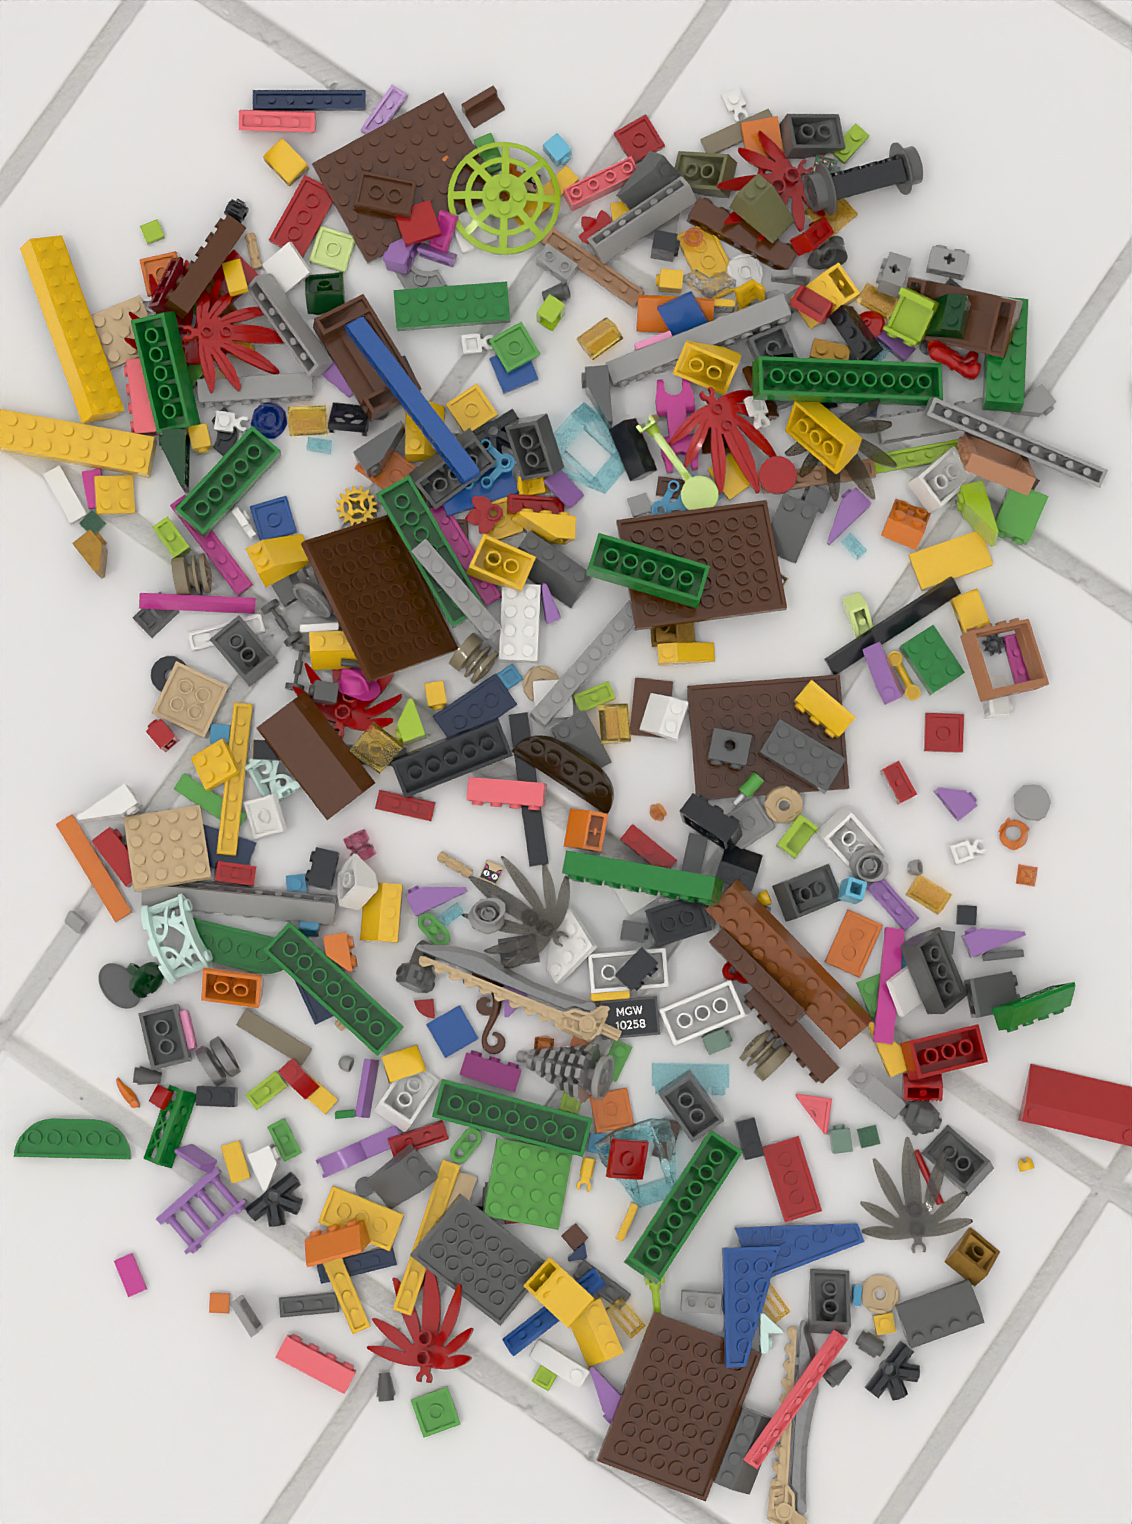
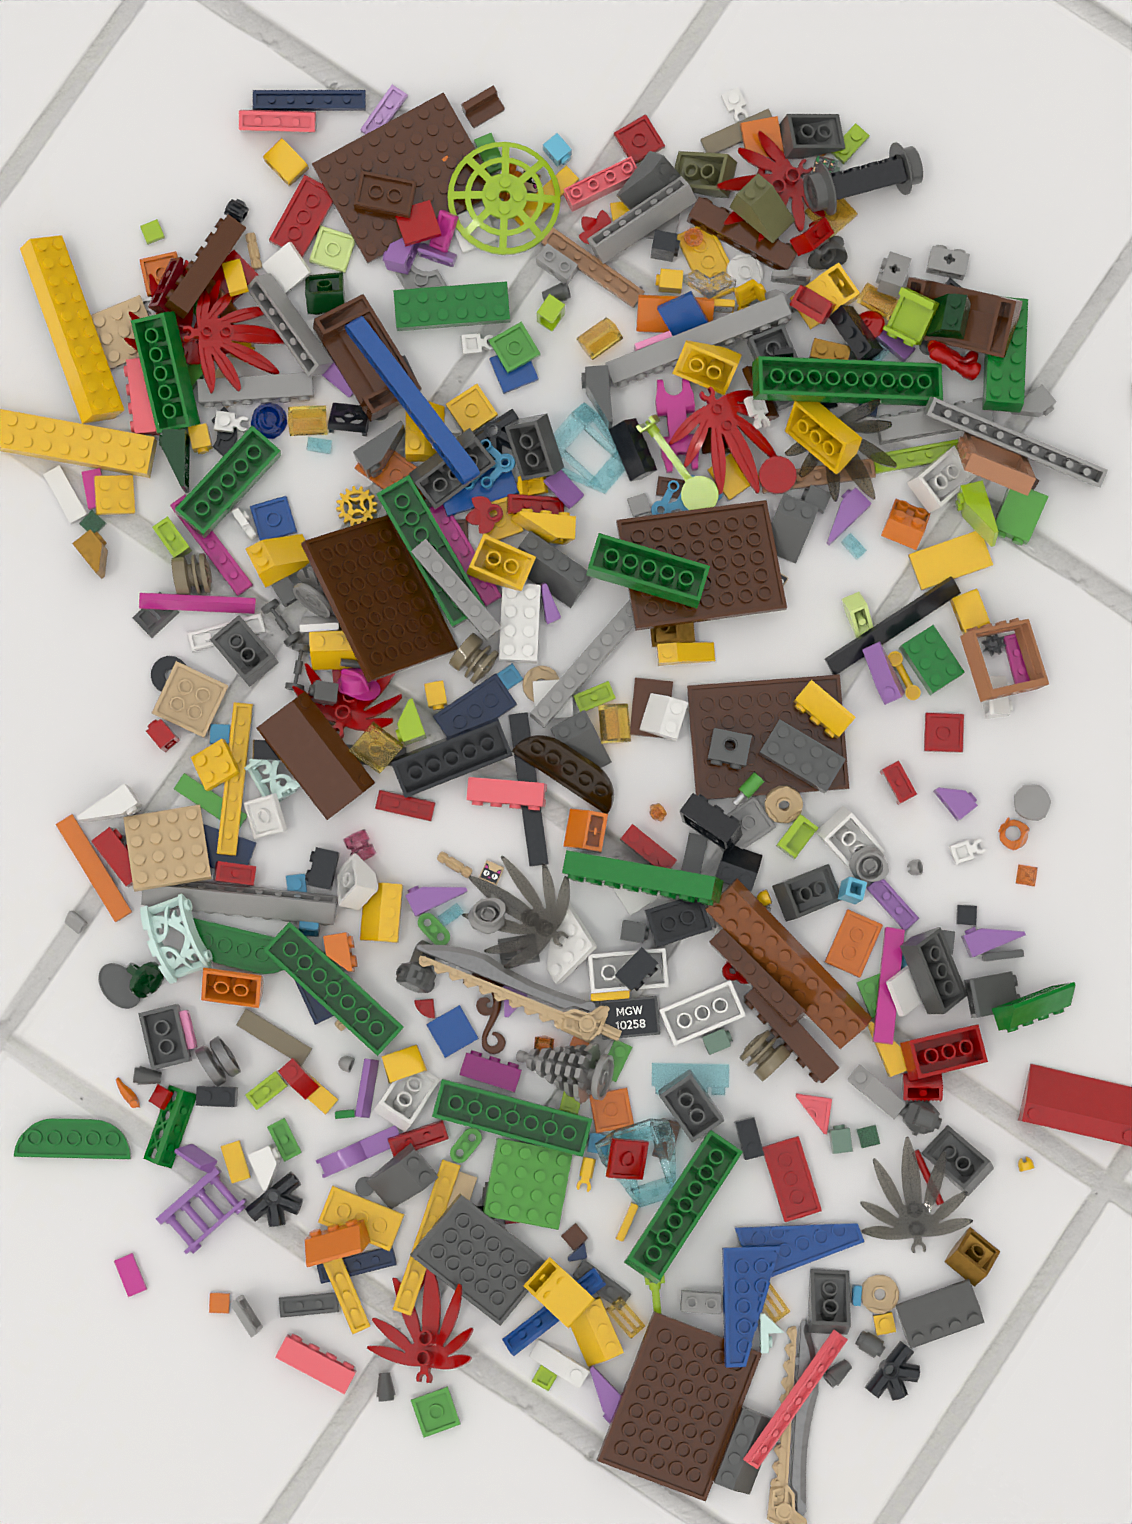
clear yellow brick [905,874,952,915] -> none

